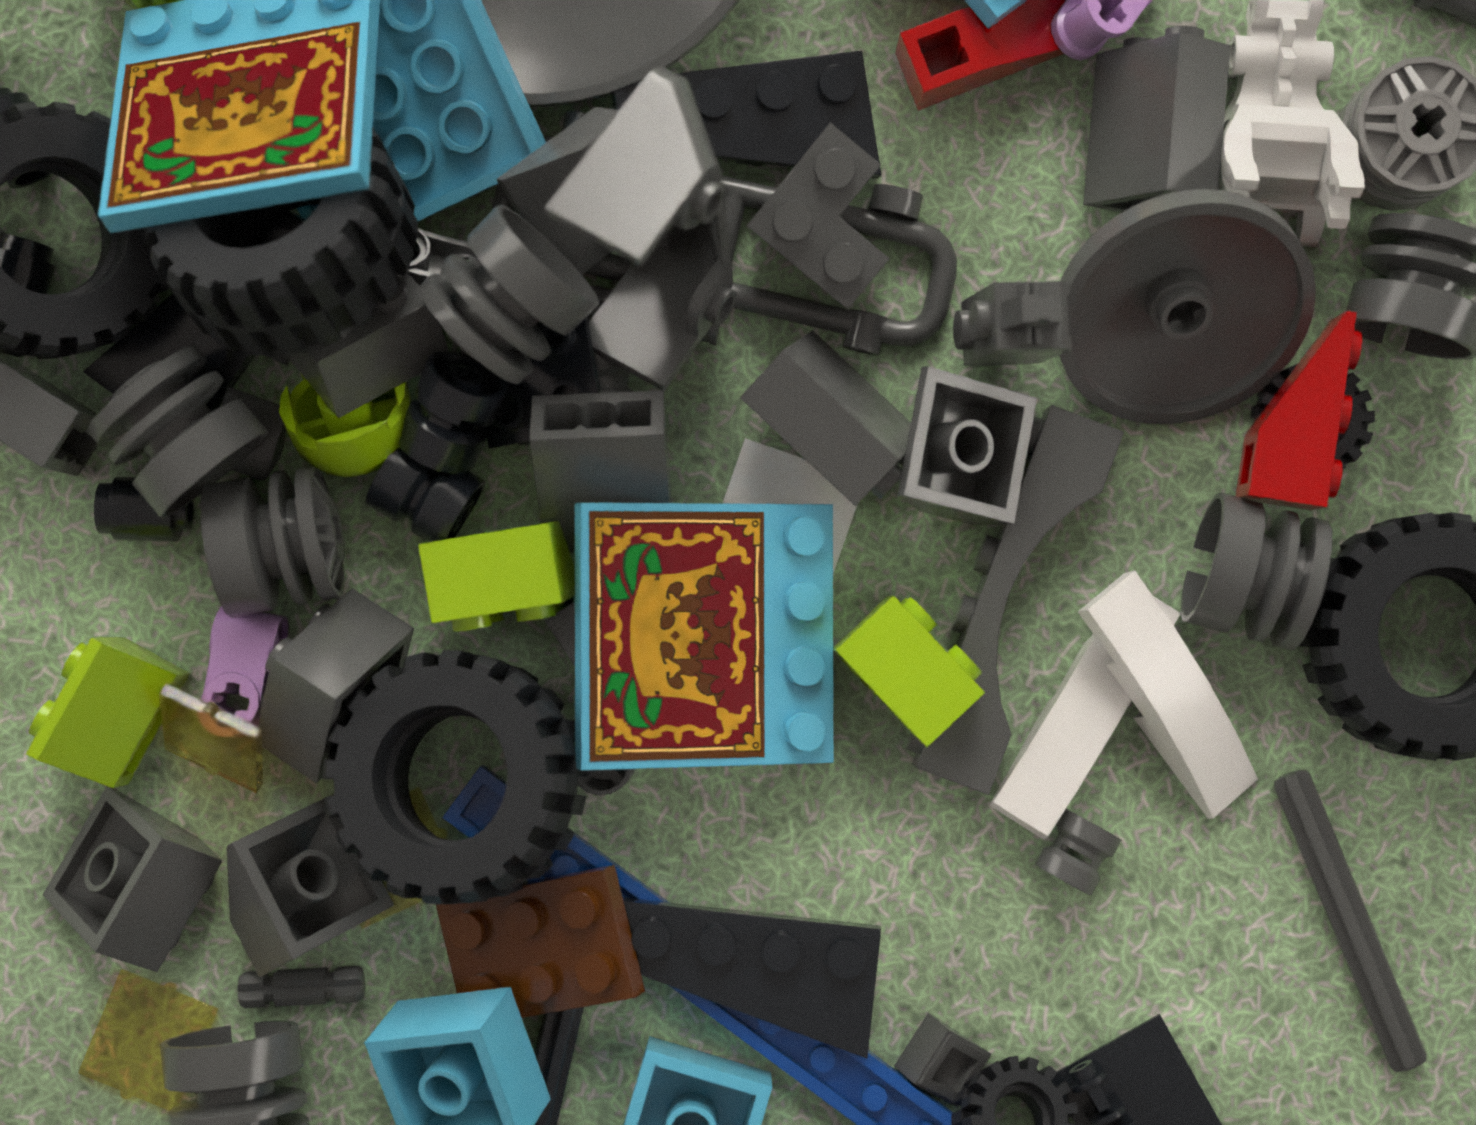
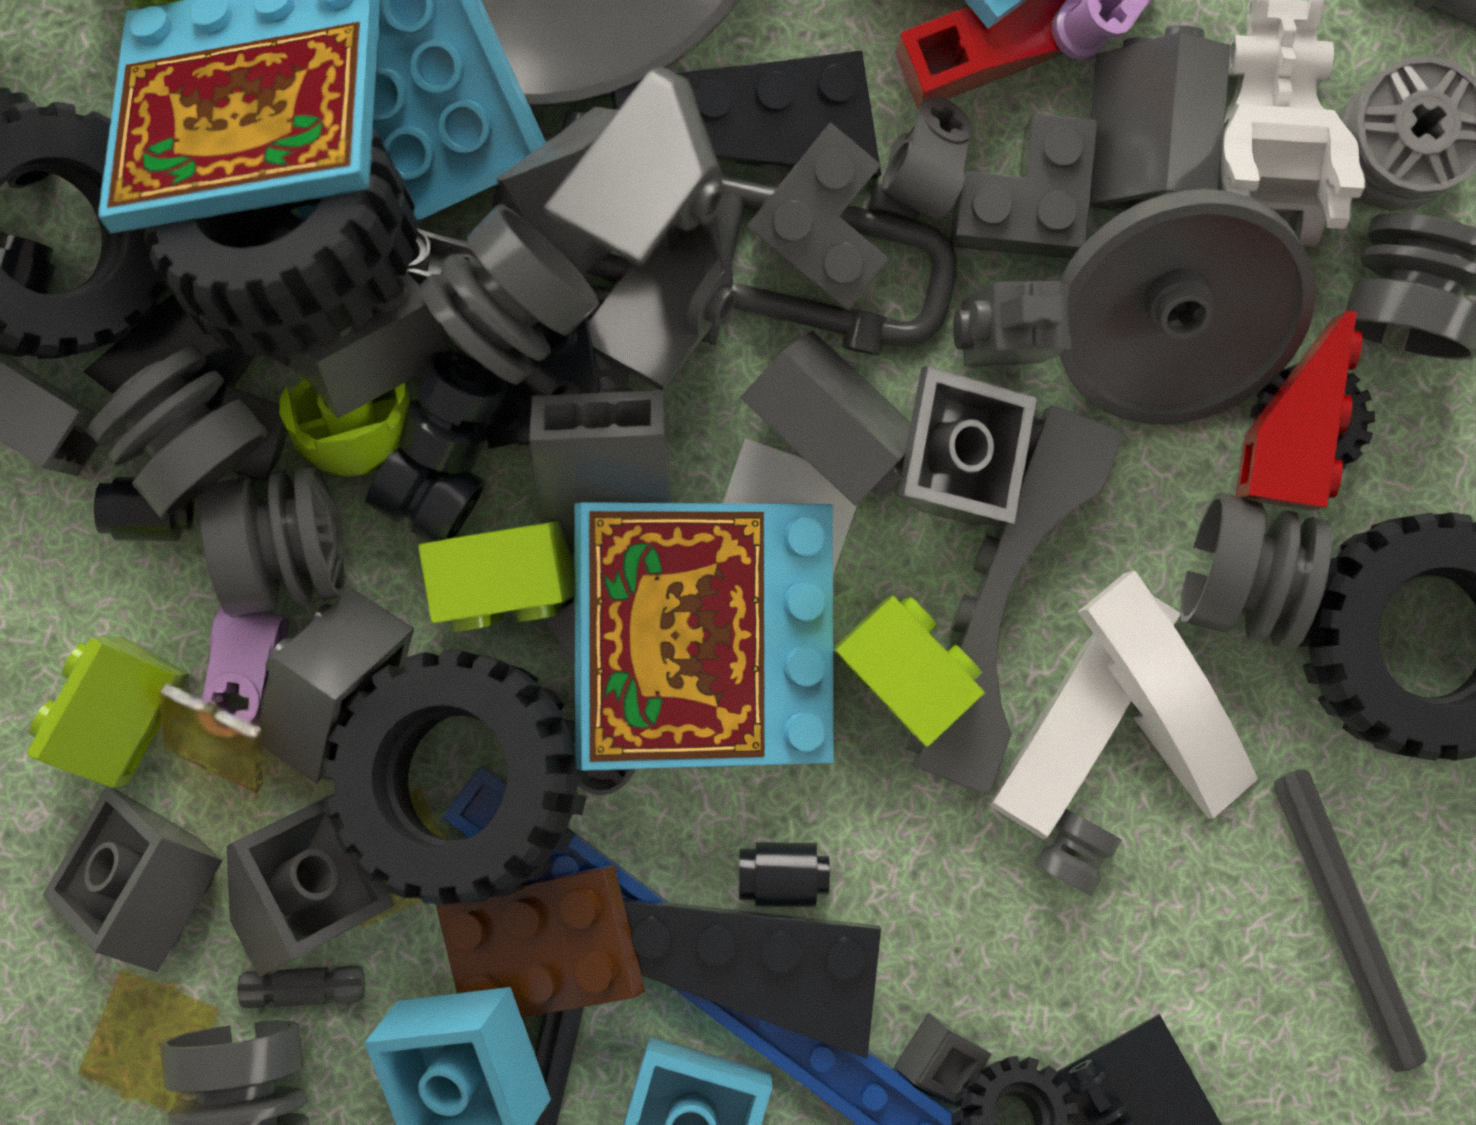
none -> black brick [739,842,830,907]
none -> dark grey piece [880,97,972,221]
none -> dark grey brick [950,113,1097,259]

